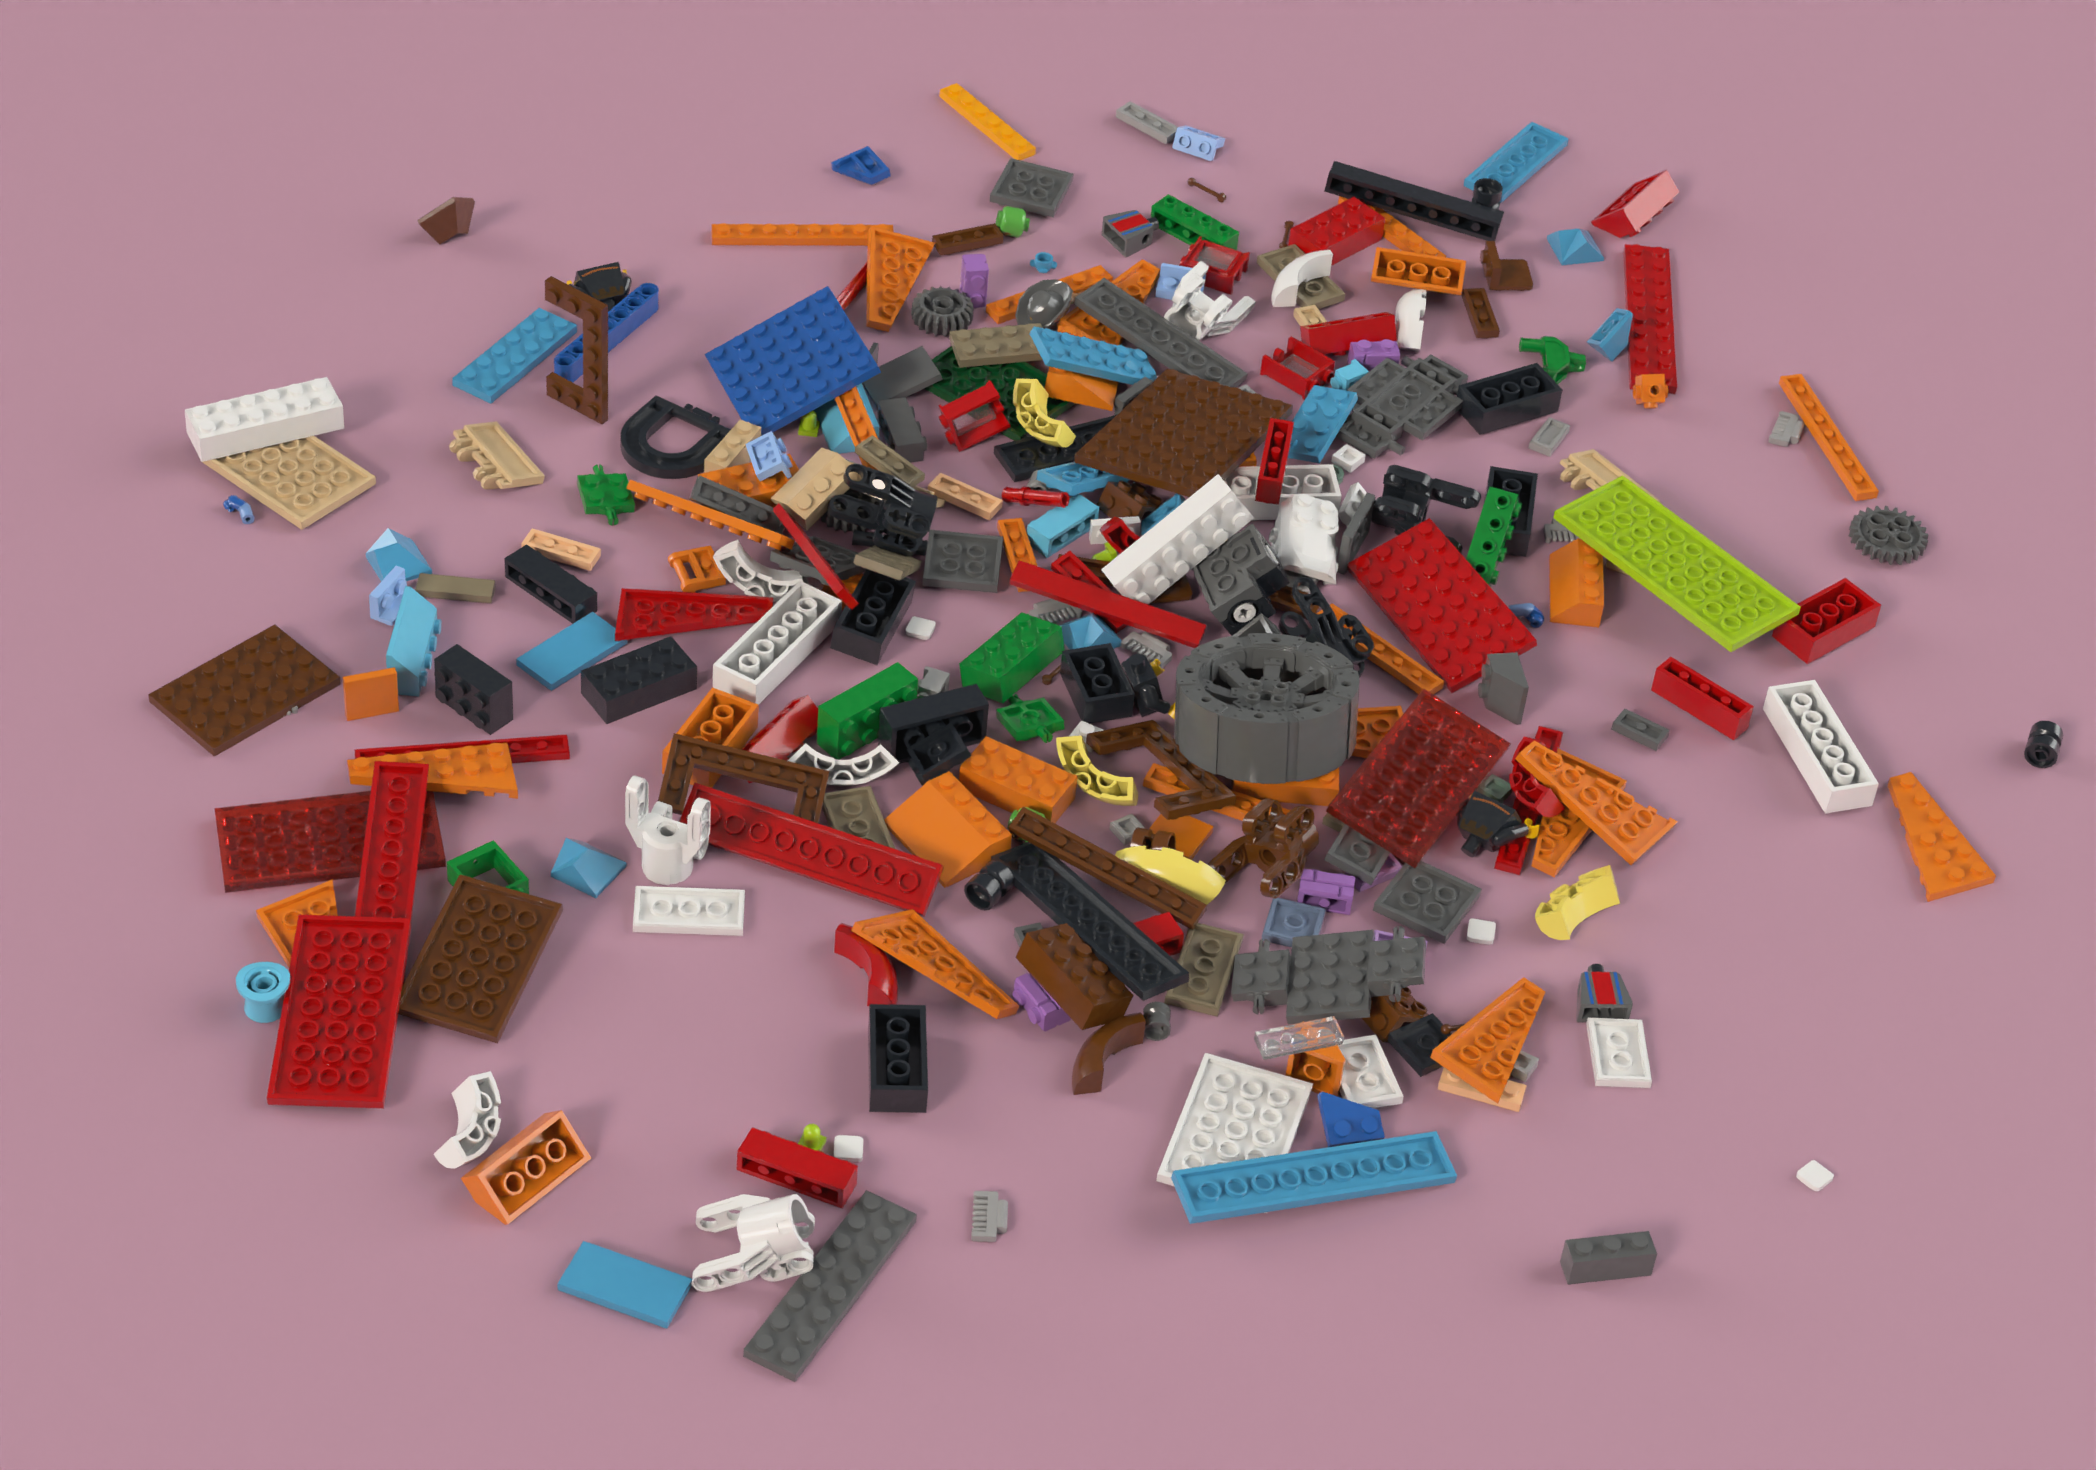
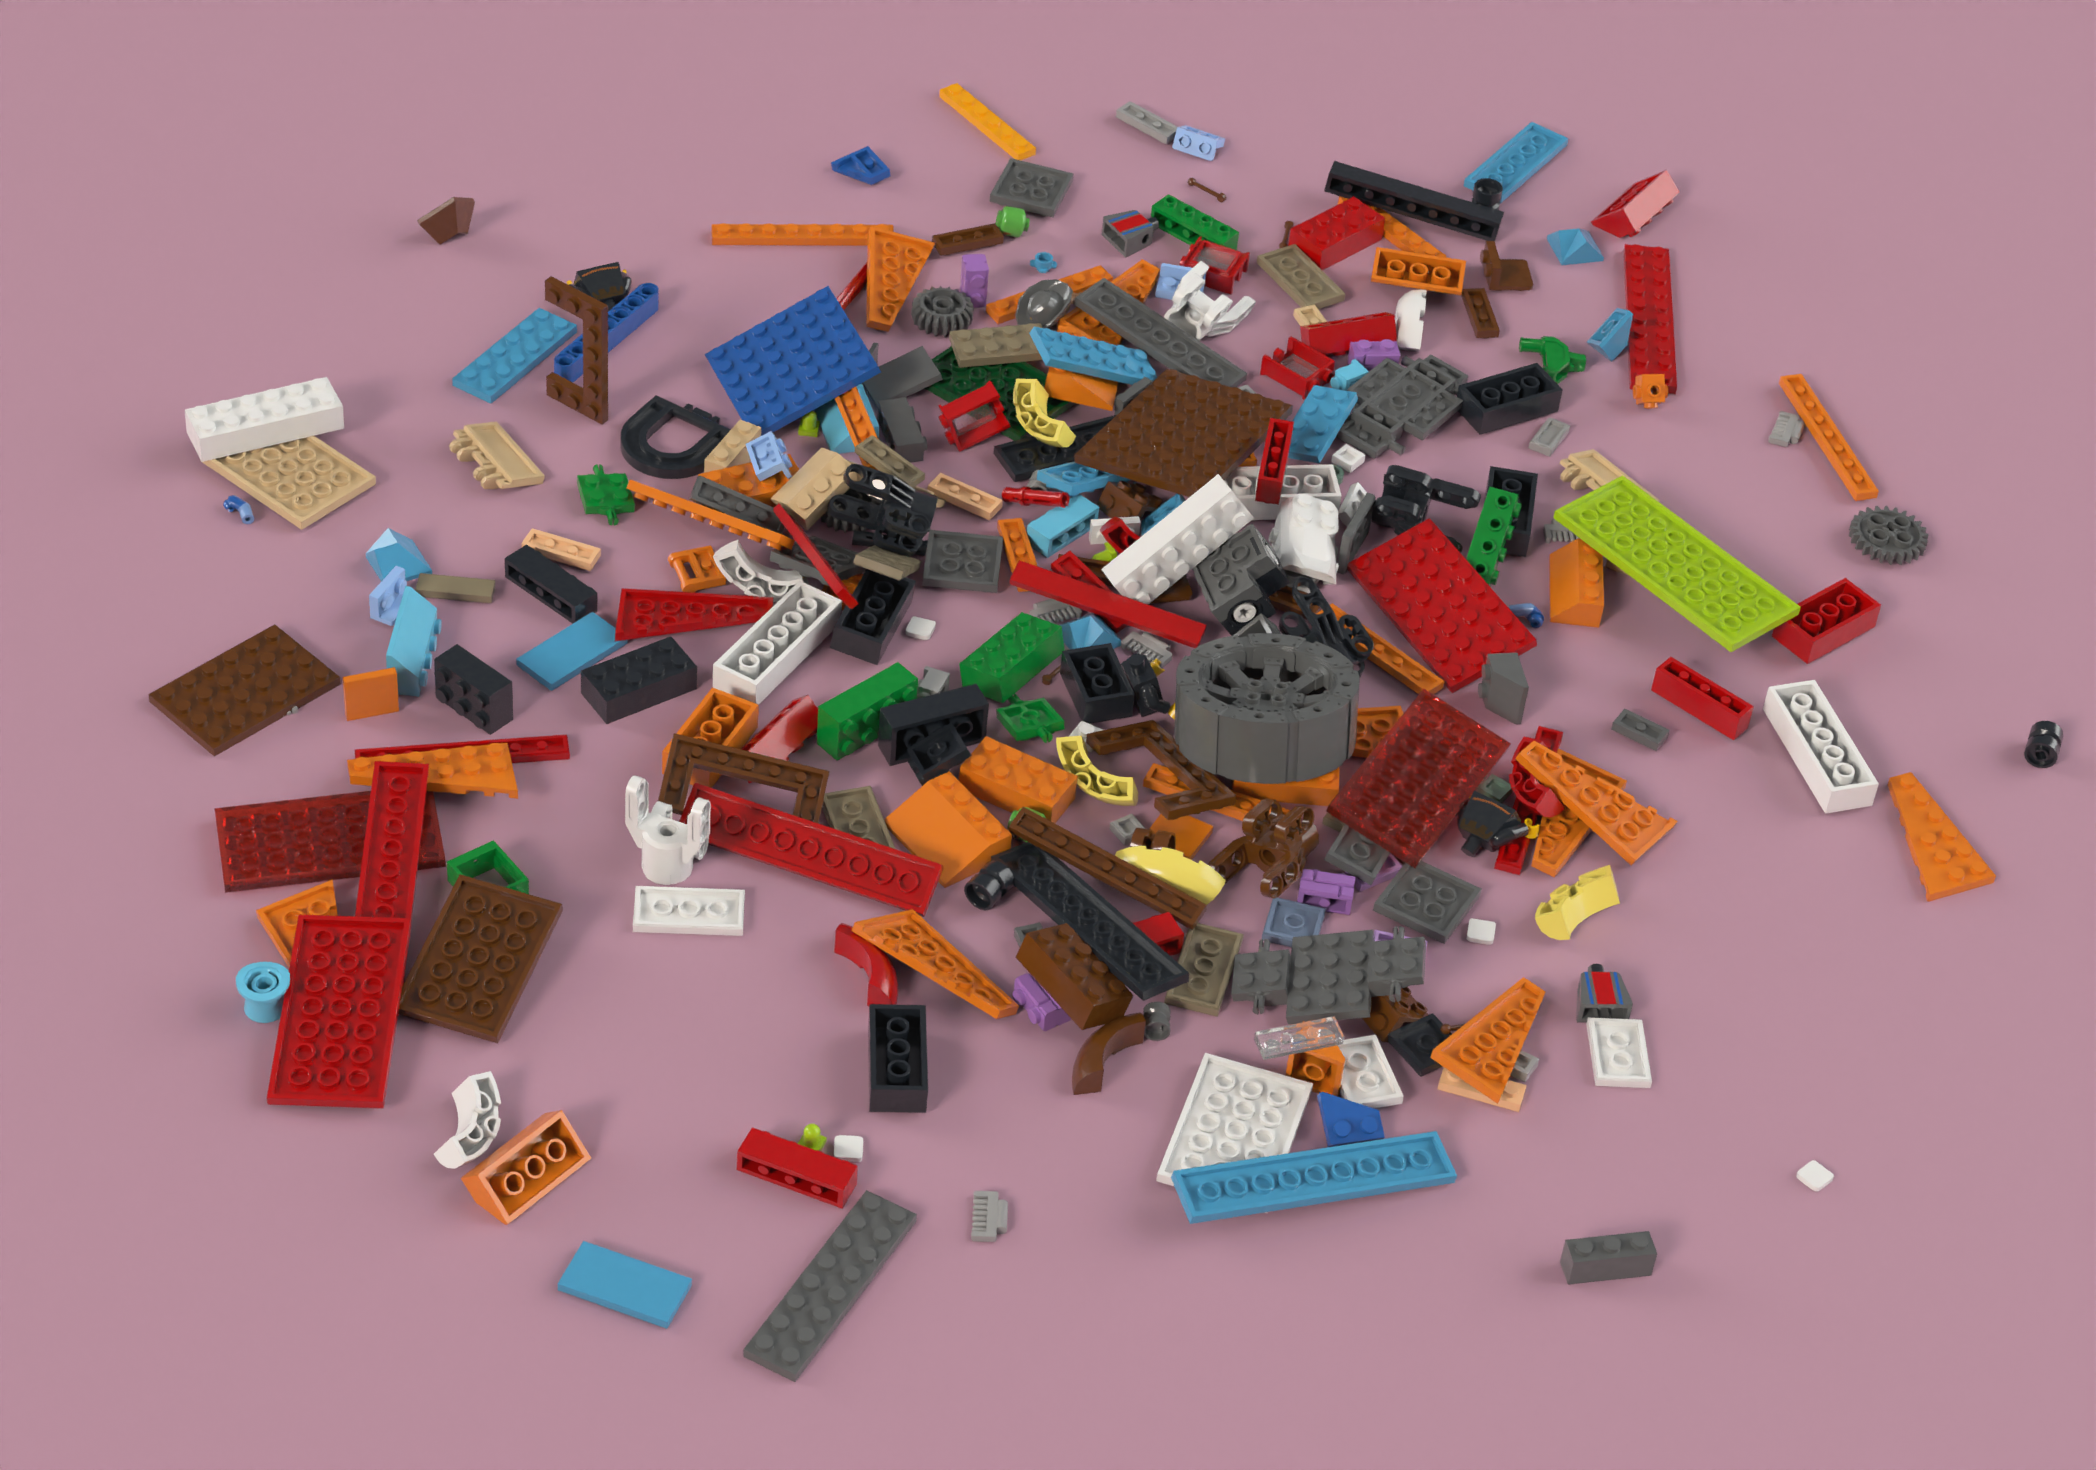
dark azure slope [551,838,627,898] -> none
white piece [692,1194,815,1292] -> none
white brick [788,743,899,786] -> none
white brick [1272,250,1333,307] -> none

